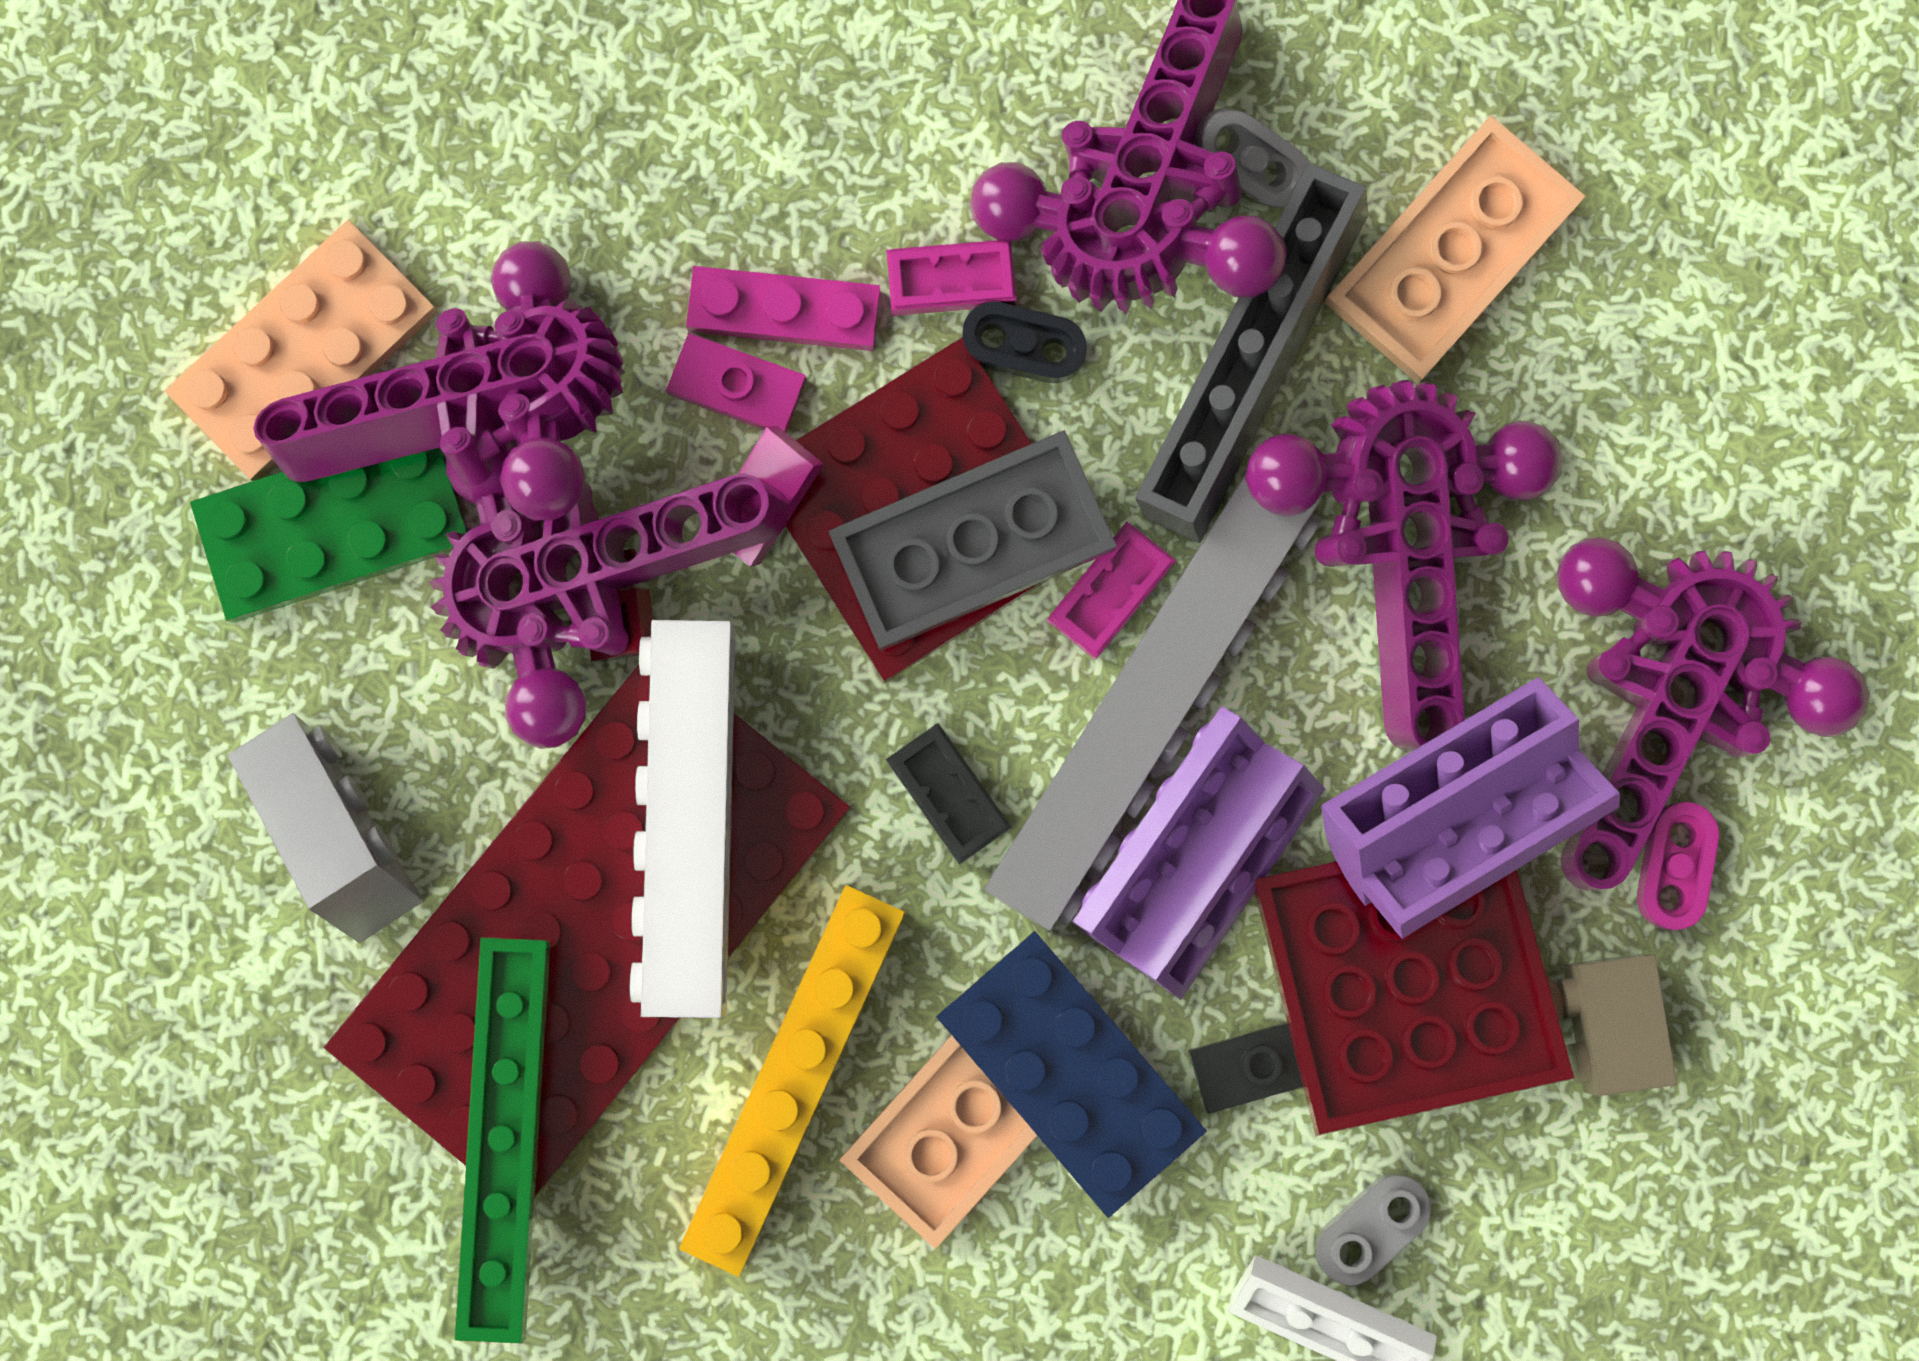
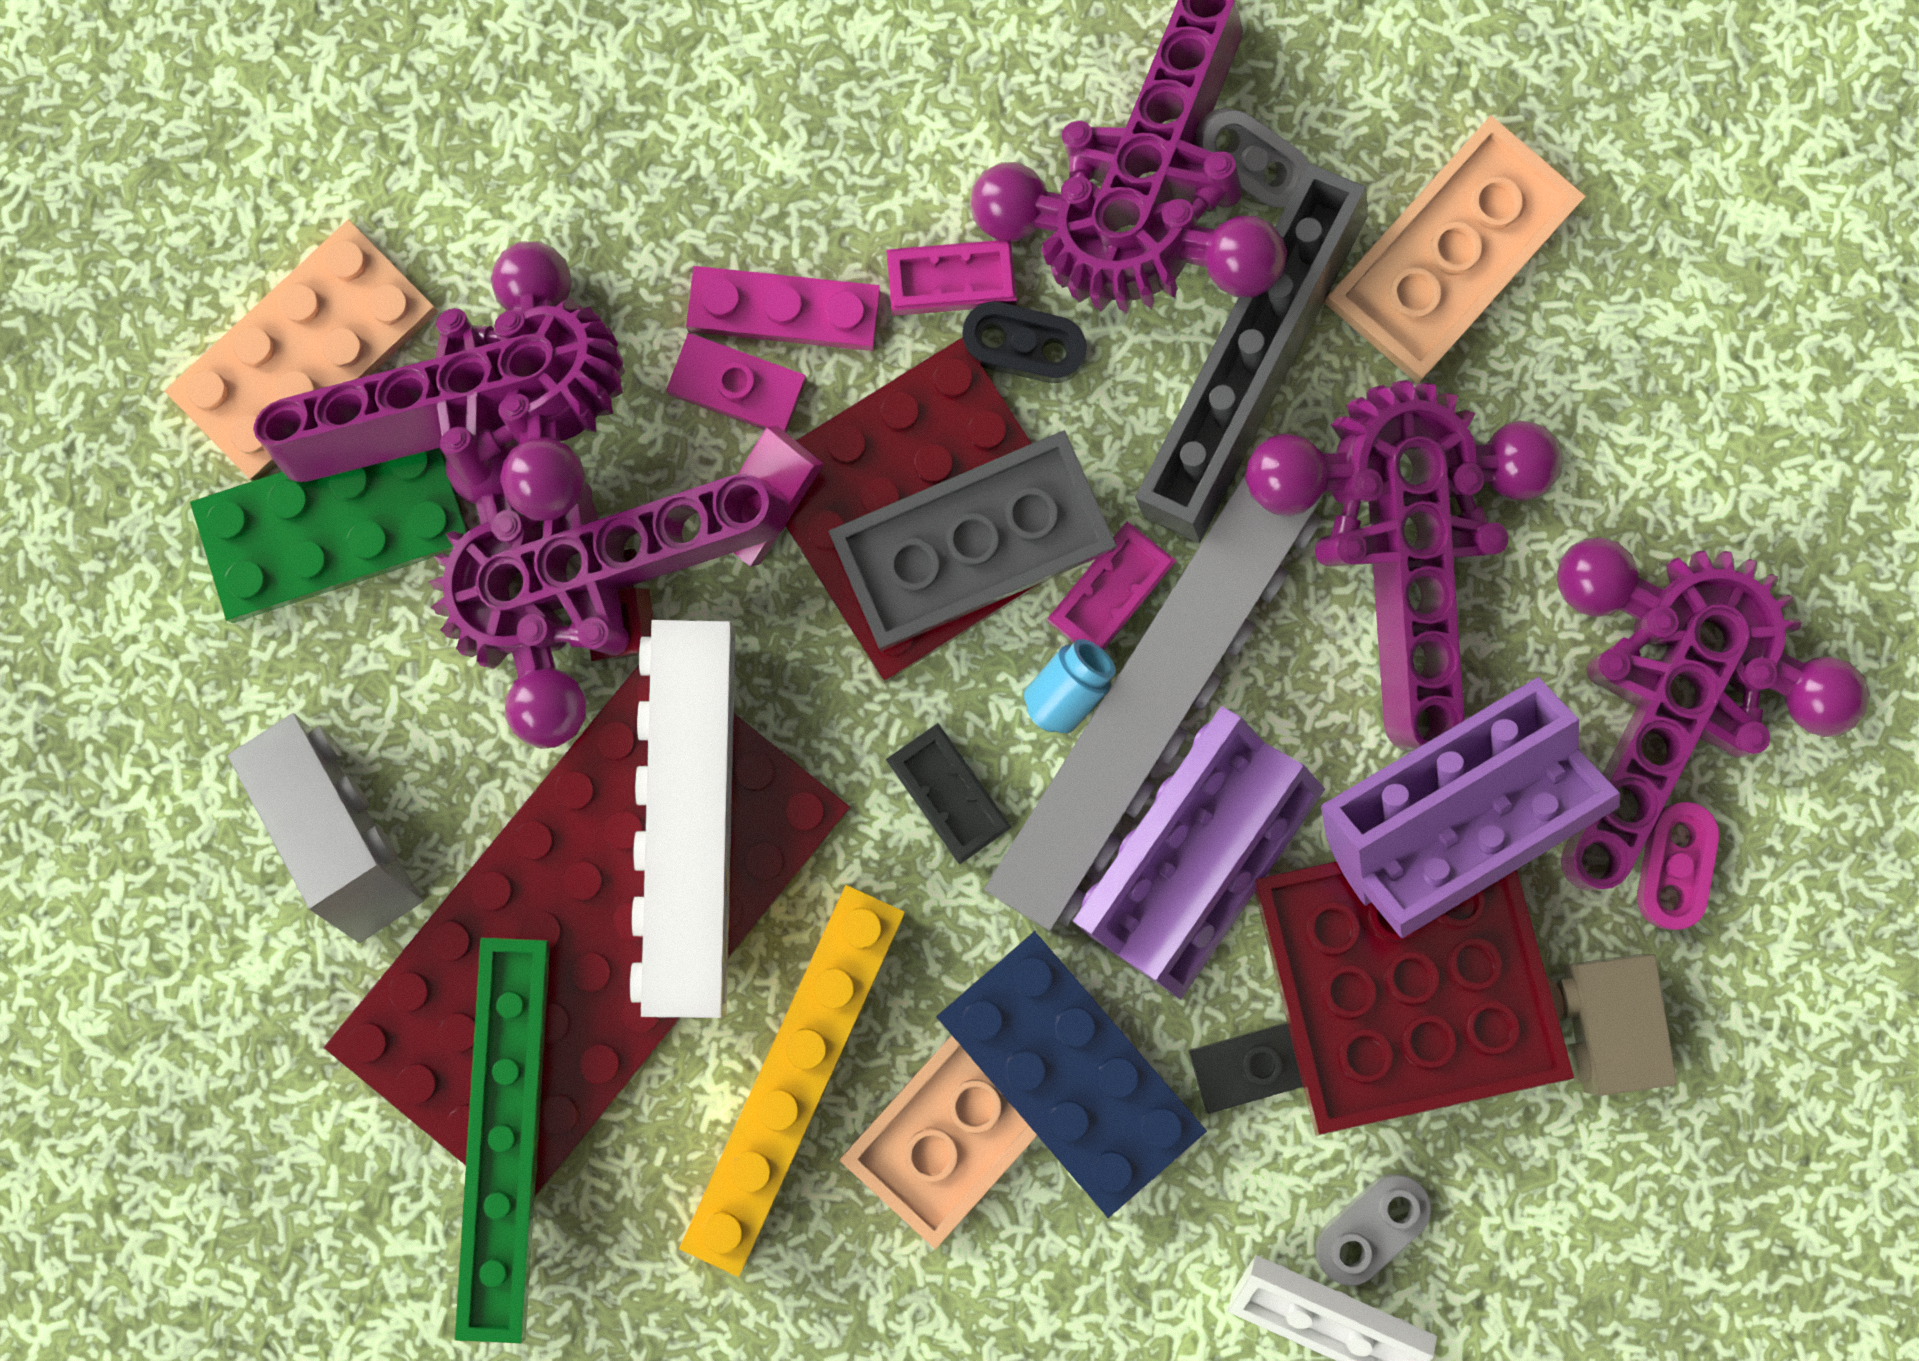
none -> medium azure brick [1024,639,1116,733]

